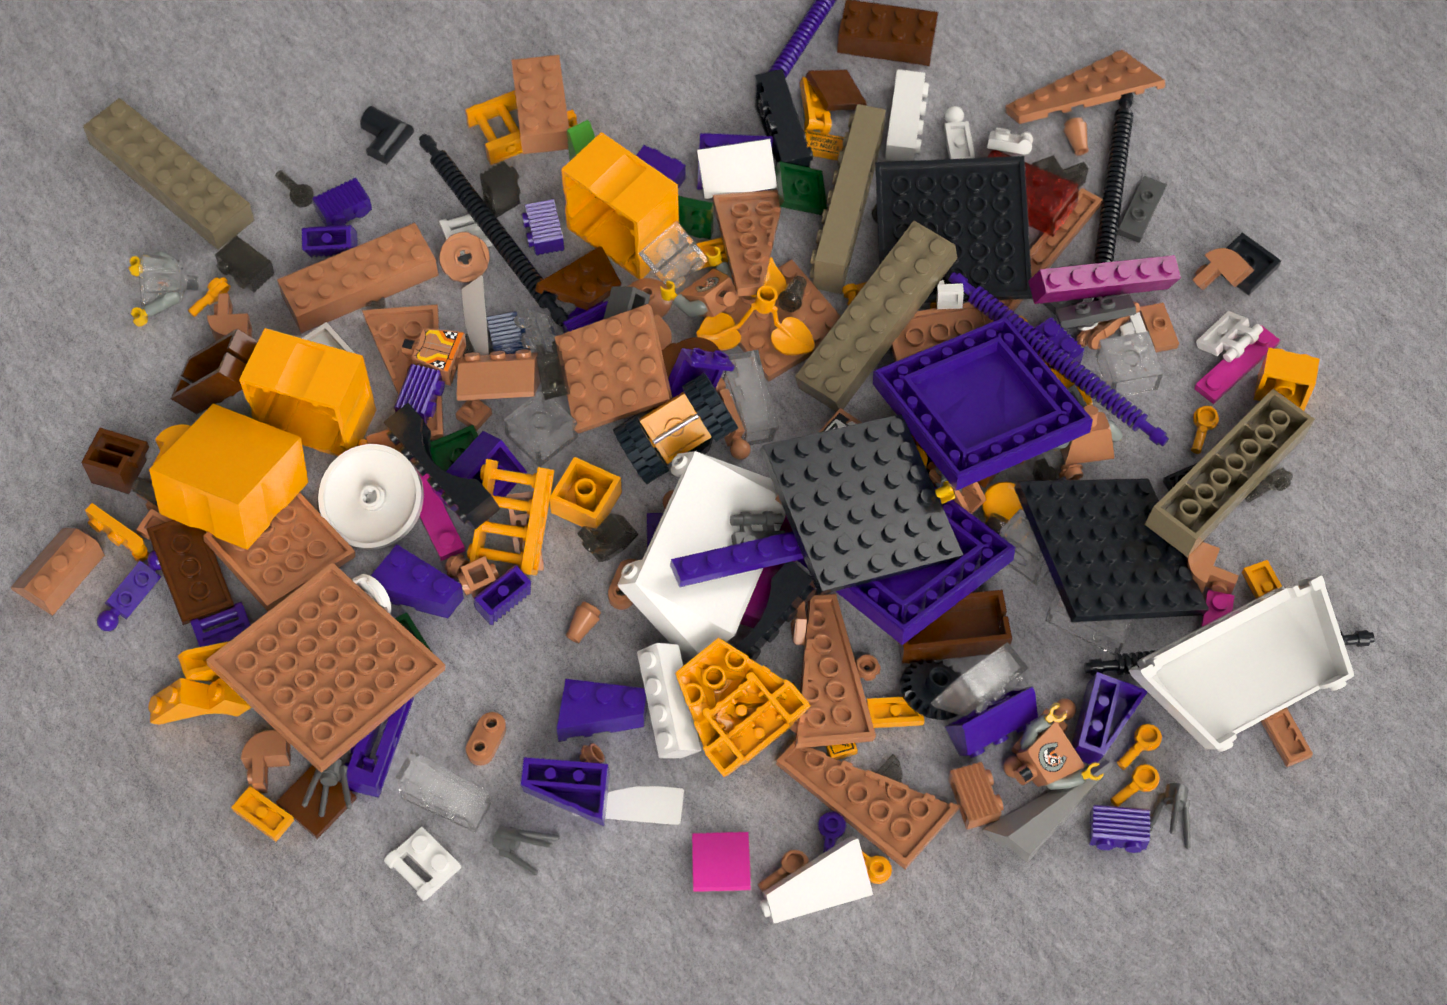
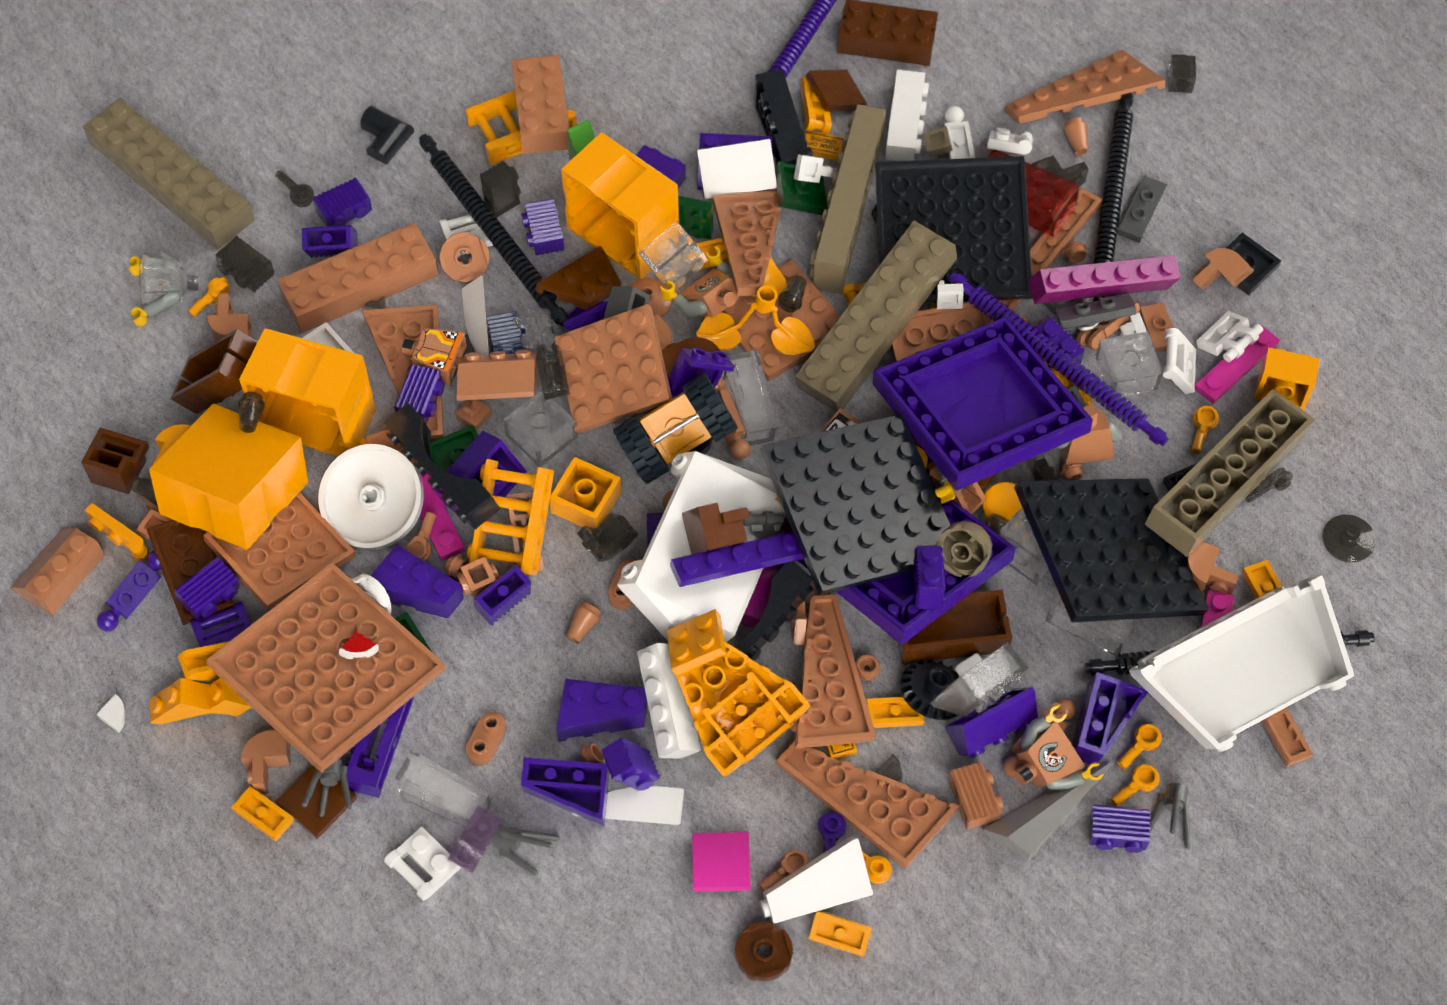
none -> white tile [97,694,126,733]
none -> dark purple brick [175,557,239,620]
none -> clear smoke cone [239,392,265,433]
none -> tile [339,631,379,659]
none -> nougat plate [406,512,436,562]
none -> clear purple slope [448,806,503,873]
none -> dark purple brick [601,738,660,791]
none -> light orange plate [667,609,726,676]
none -> reddish brown plate [682,503,749,554]
none -> reddish brown plate [735,922,793,981]
none -> white plate [794,154,837,183]
none -> light orange plate [809,910,873,957]
none -> dark purple brick [913,546,946,610]
none -> dark tan tile [923,126,953,159]
none -> dark tan cylinder [936,521,992,577]
none -> white tile [955,653,986,677]
none -> nougat plate [1063,241,1087,264]
none -> white plate [1163,328,1196,394]
none -> clear smoke brick [1168,54,1196,93]
none -> clear smoke dish [1322,514,1376,562]

